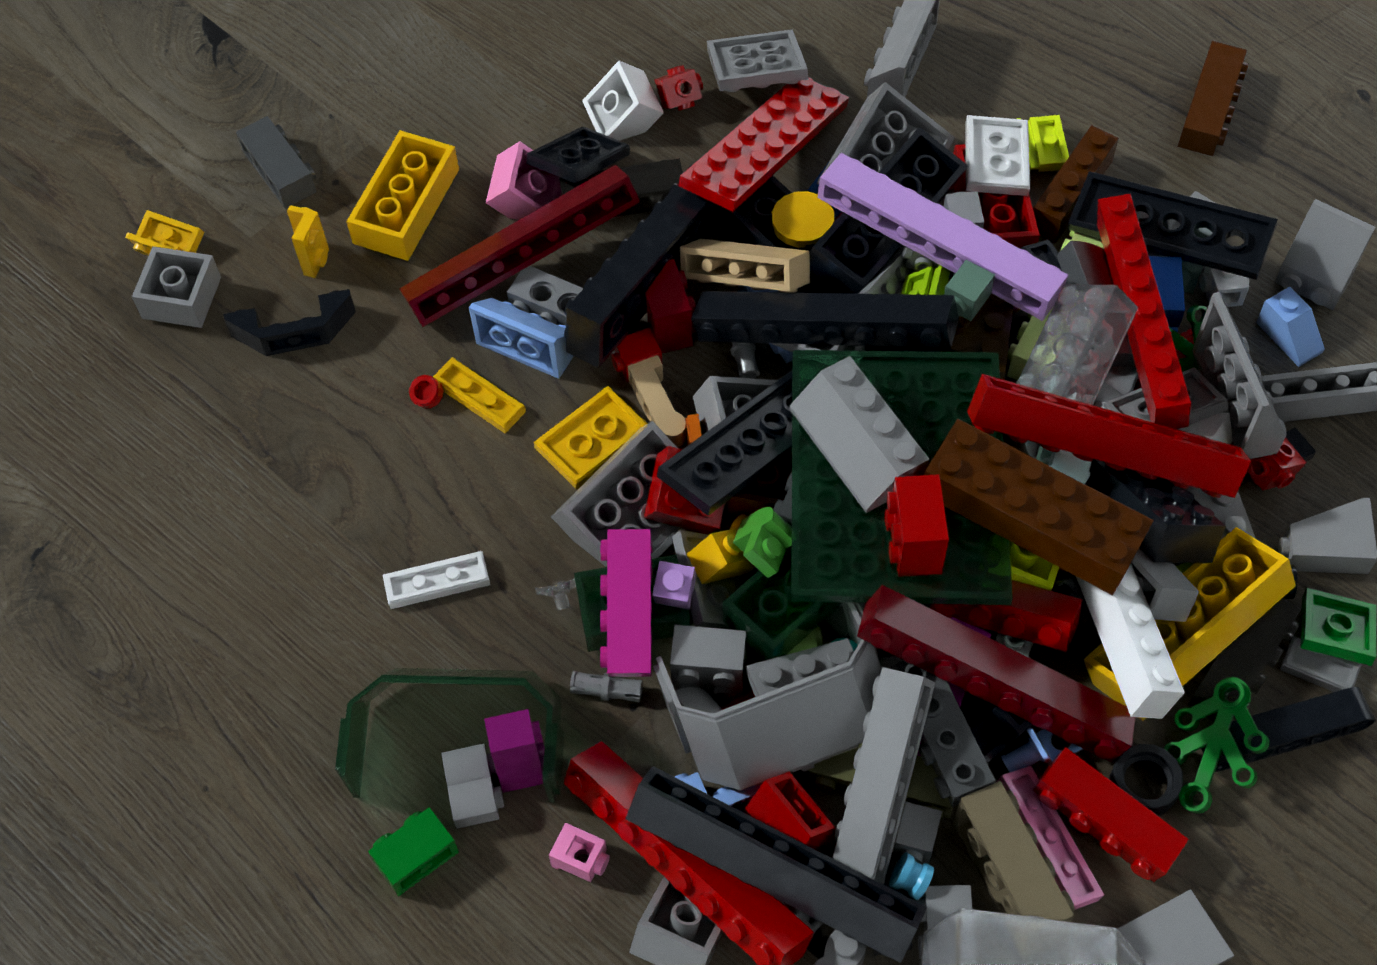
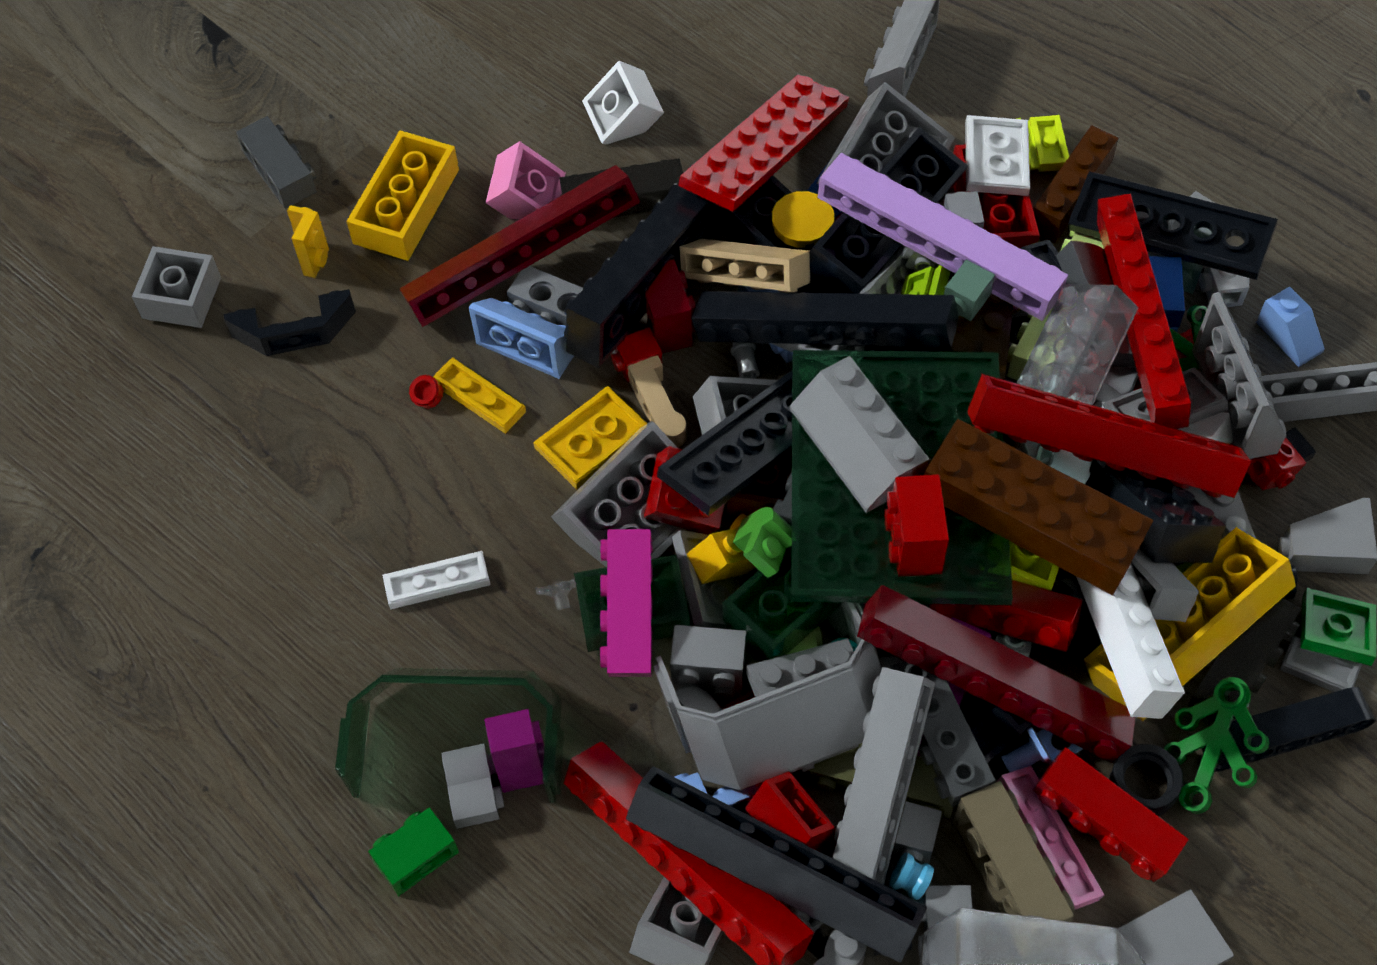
yellow bracket [125,210,205,256] -> none
black tile [526,126,630,183] -> none
bright pink brick [549,823,610,882] -> none
light grey pin [570,671,643,703] -> none
lavender brick [652,561,697,610] -> none
red brick [654,65,703,111] -> none
orange tile [686,414,702,445] -> none
light grey plate [707,29,808,92] -> none
reddish brown brick [1177,41,1249,156] -> none
light grey slope [1275,199,1376,310] -> none

